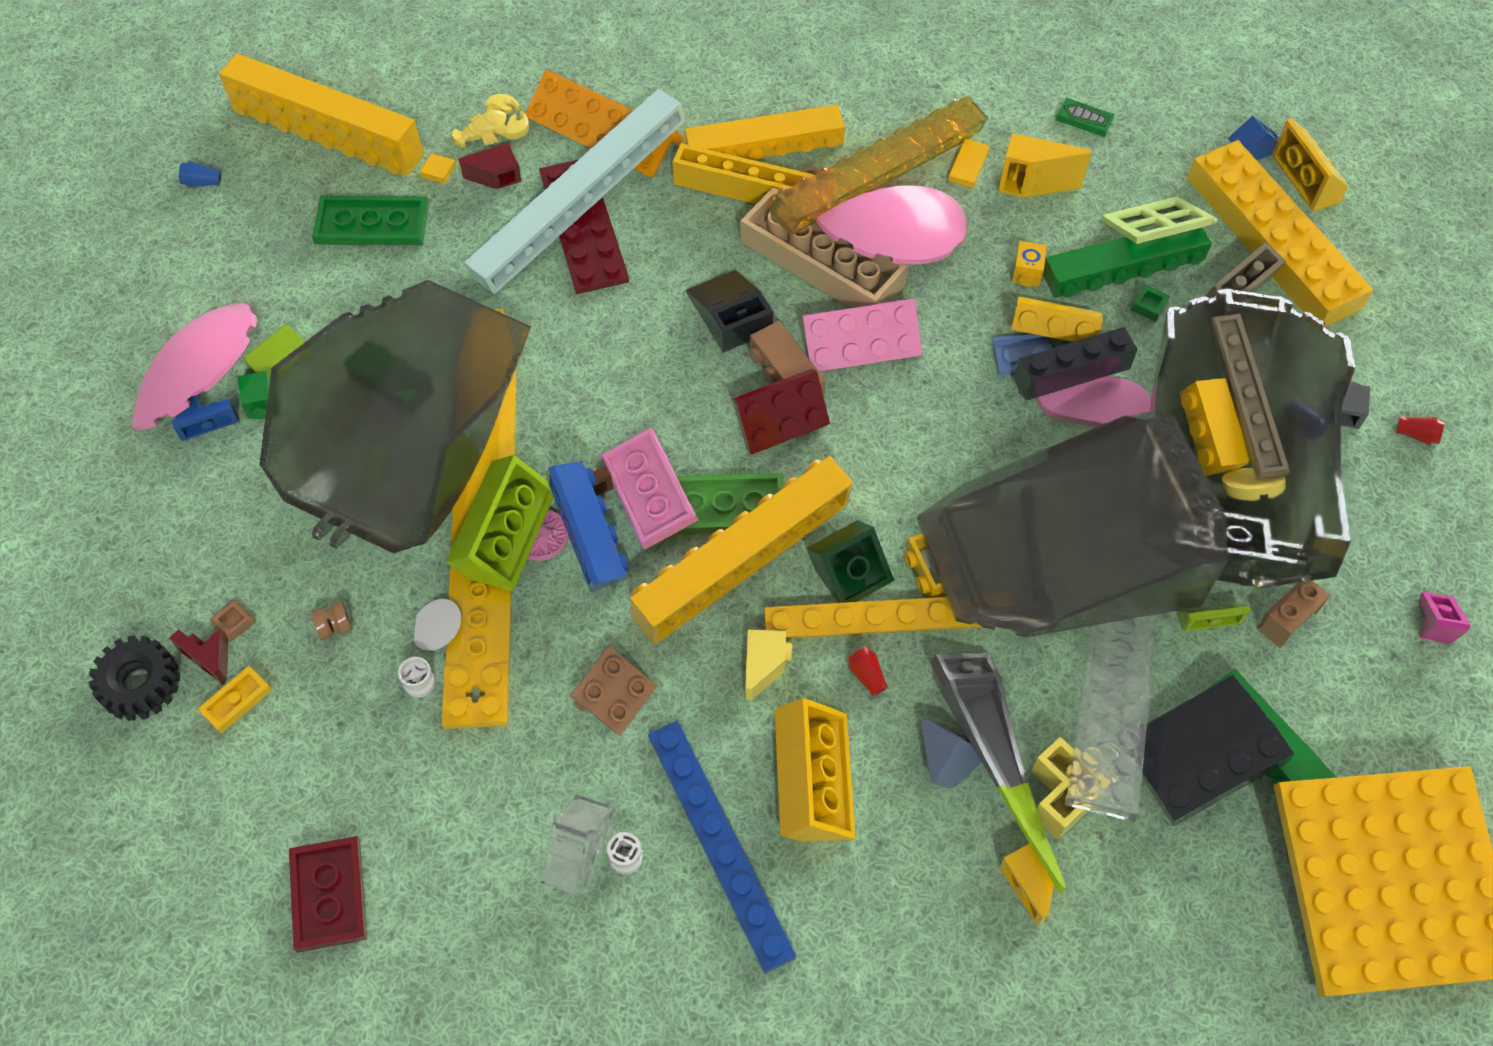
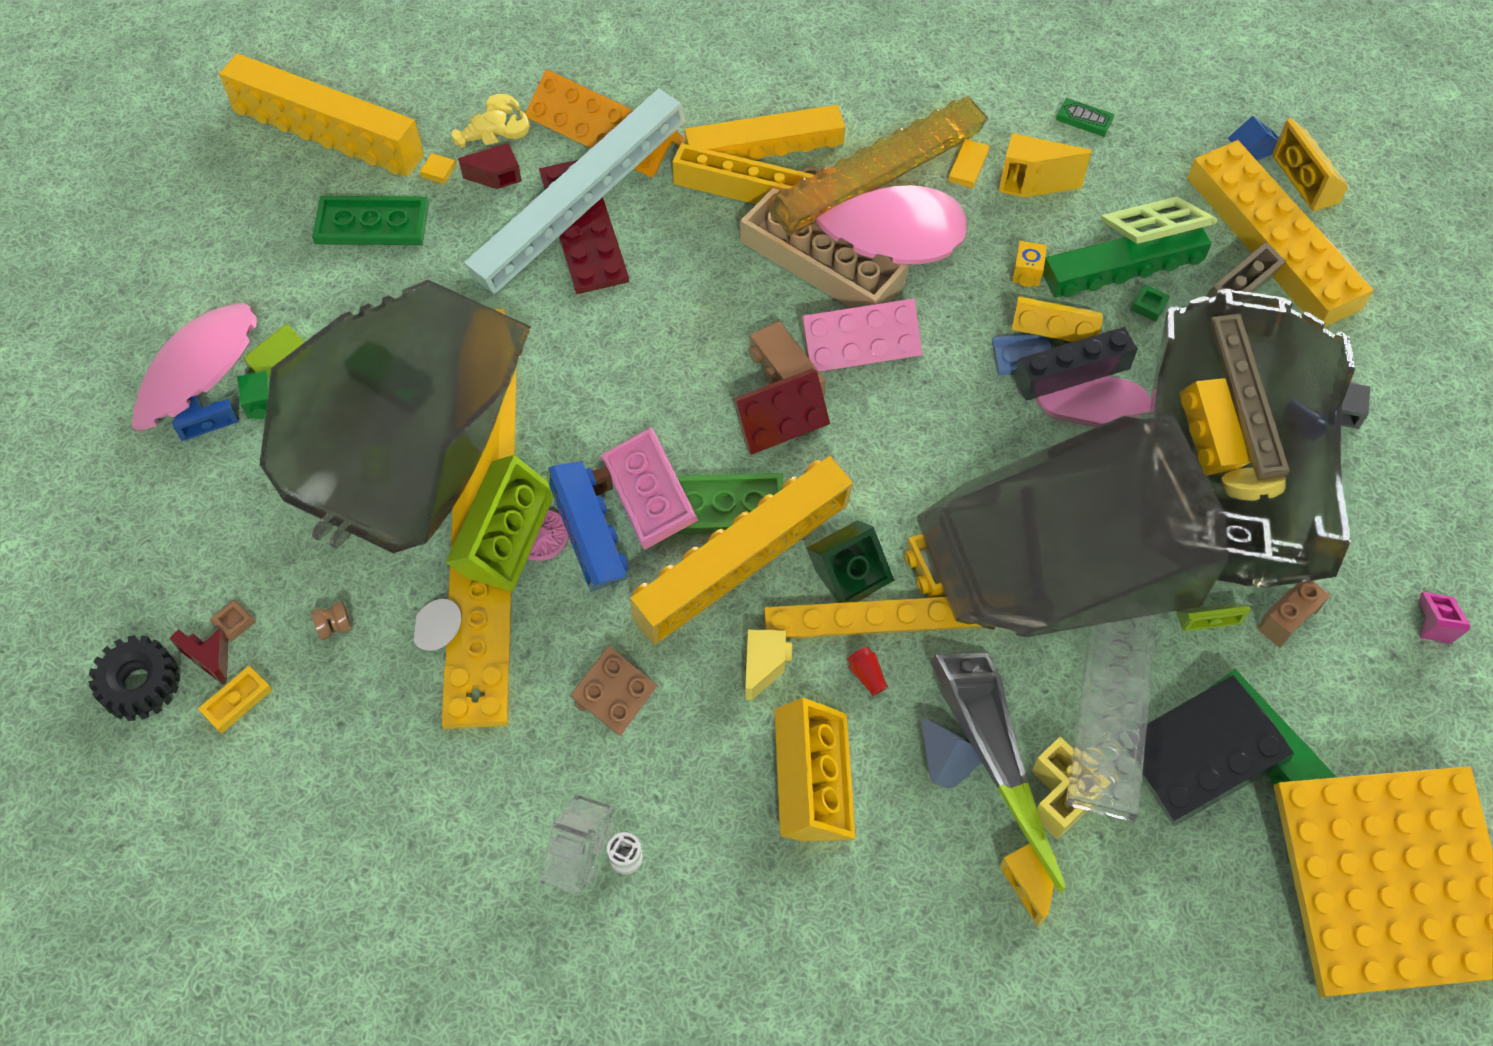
blue cone [179,161,221,188] -> none
dark red plate [289,836,367,953] -> none
white wheel [398,656,436,698] -> none
blue plate [648,721,796,974] -> none
black slope [686,270,774,352] -> none
red cone [1396,416,1445,446] -> none

